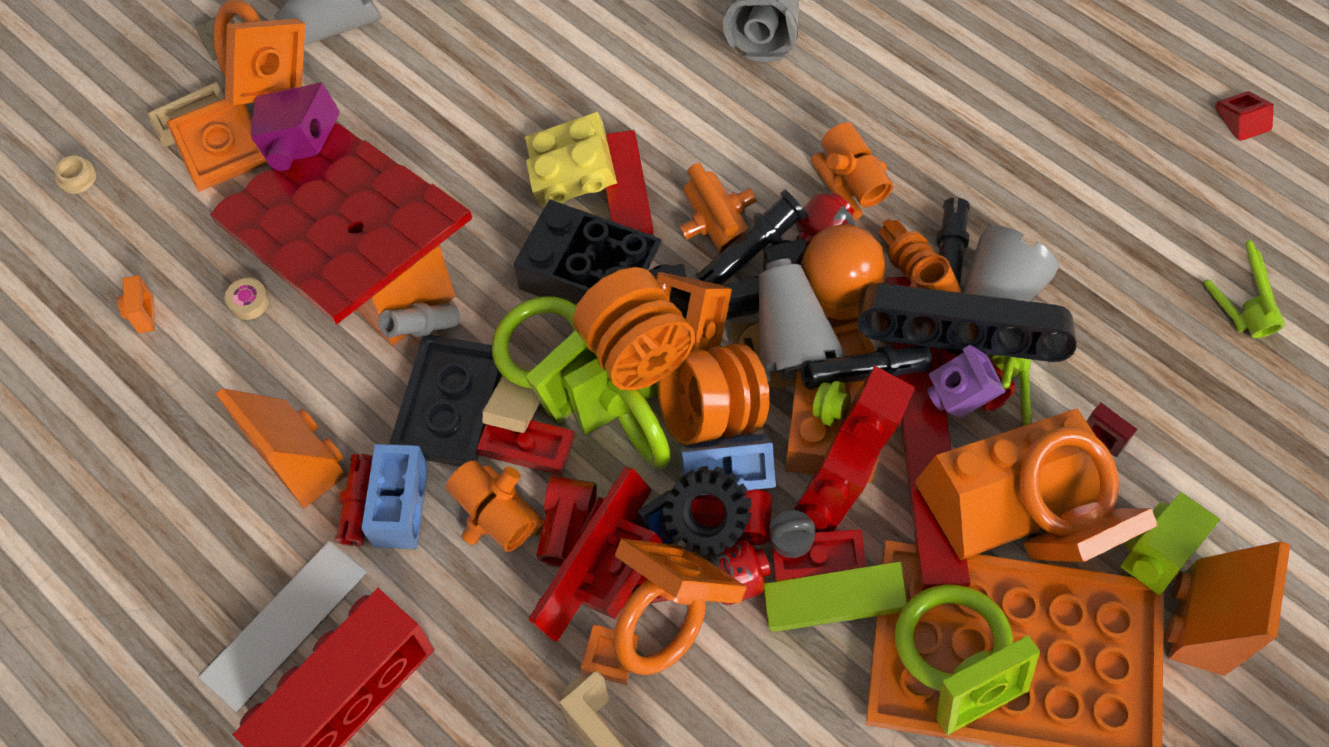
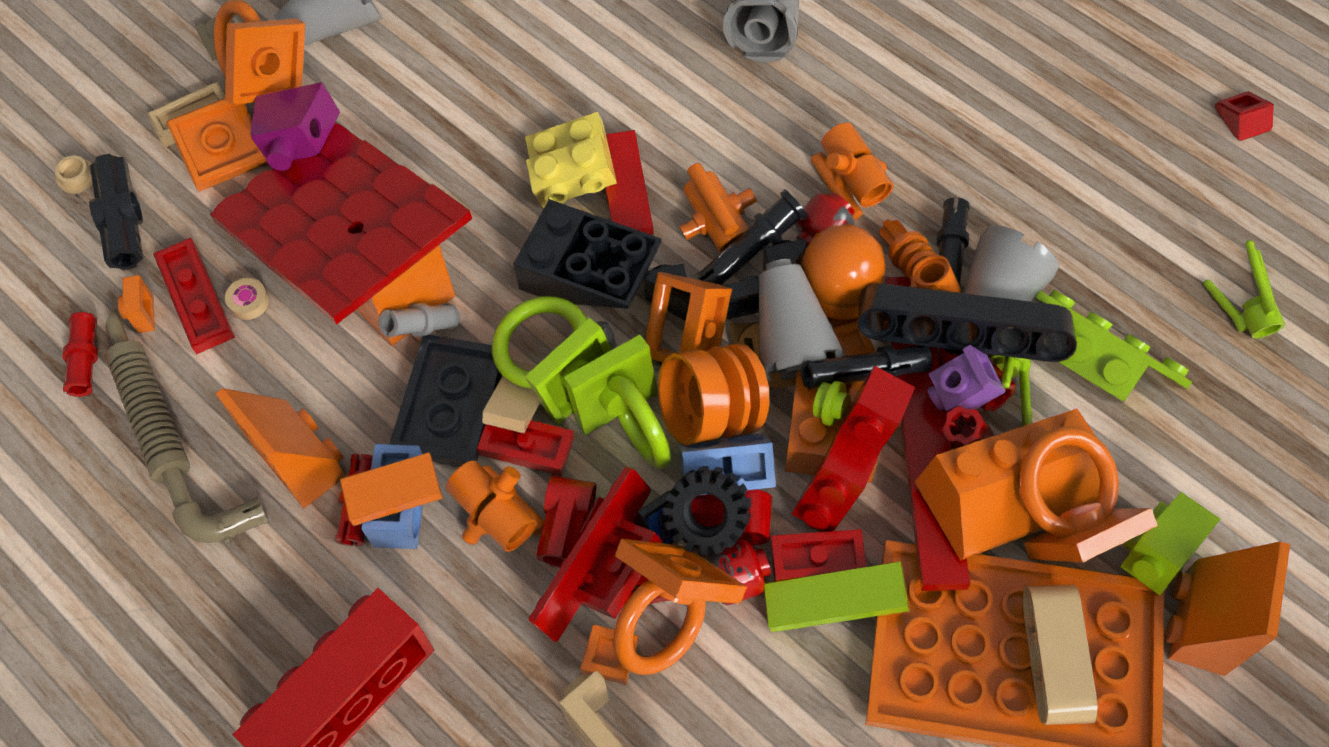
white sticker [198,540,367,712] -> none
orange wheel [573,267,695,391] -> none
dark grey tile [769,510,815,558] -> none
lime tile [895,584,1040,735] -> none
dark red tile [1086,402,1138,457] -> none
none -> red pin [62,312,98,397]
none -> black piece [89,153,144,271]
none -> dark tan piece [105,309,269,543]
none -> red tile [153,238,236,355]
none -> orange tile [340,452,443,526]
none -> red piece [942,405,995,449]
none -> tan beam [1023,585,1097,725]
none -> lime bracket [1035,289,1192,402]

